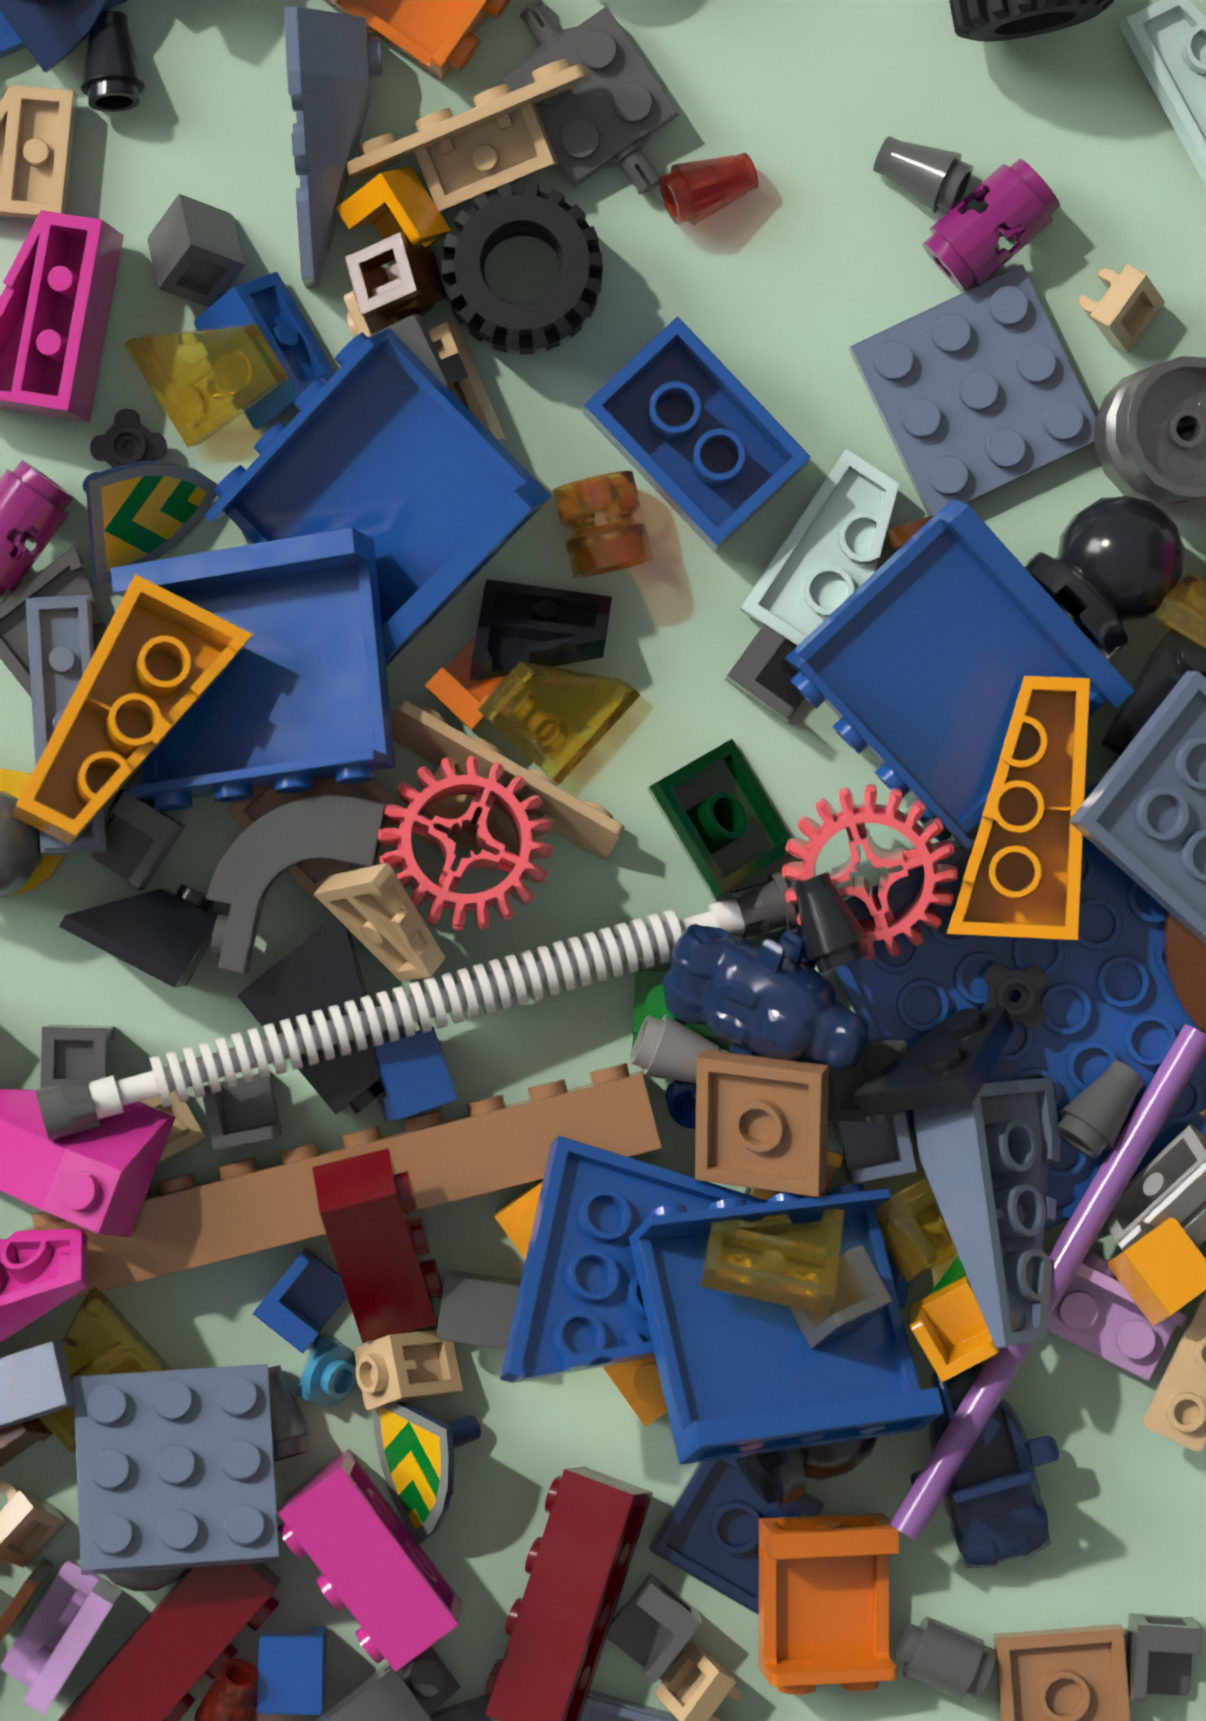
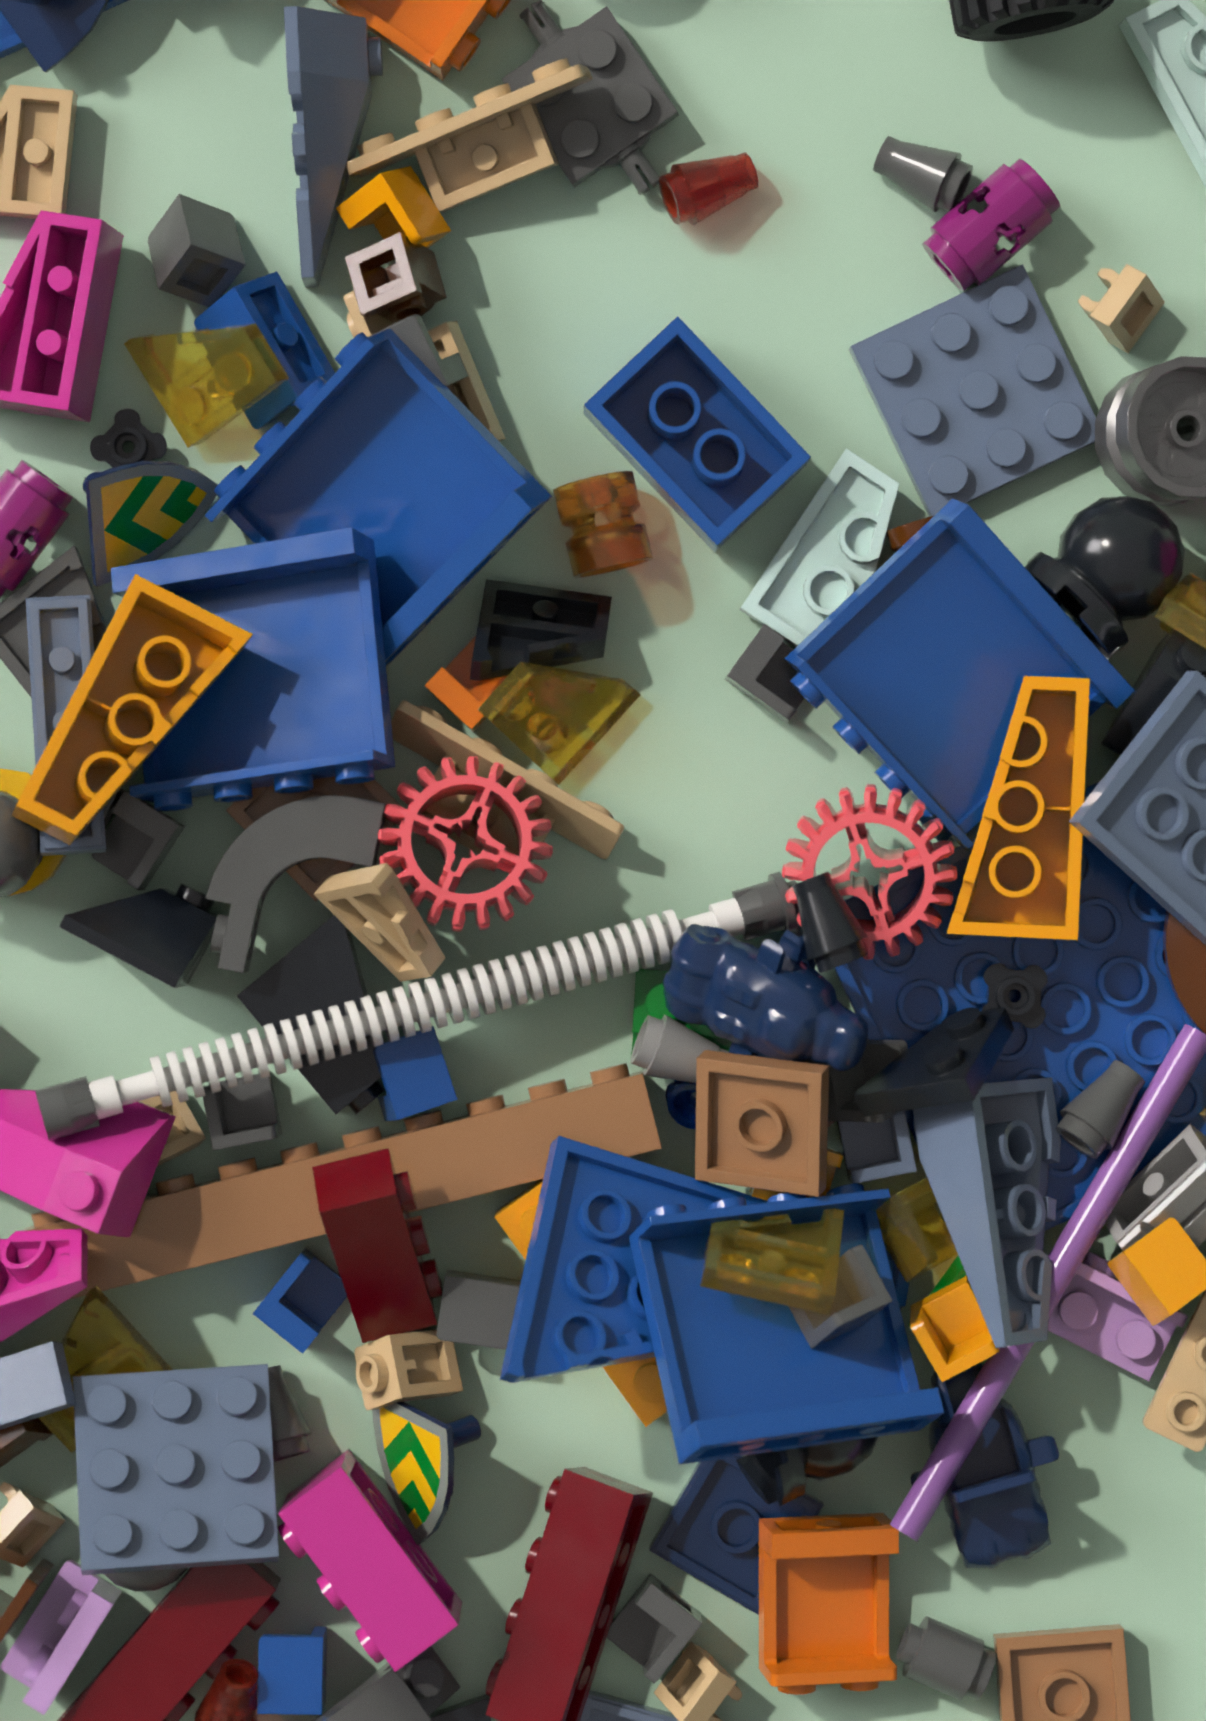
dark grey panel [40,1025,114,1089] -> none
black cone [81,11,145,112] -> none
dark azure plate [295,1334,357,1407] -> none
black tyre [441,183,603,355] -> none
dark green slope [647,739,792,898] -> none
dark grey panel [1126,1613,1202,1702] -> none

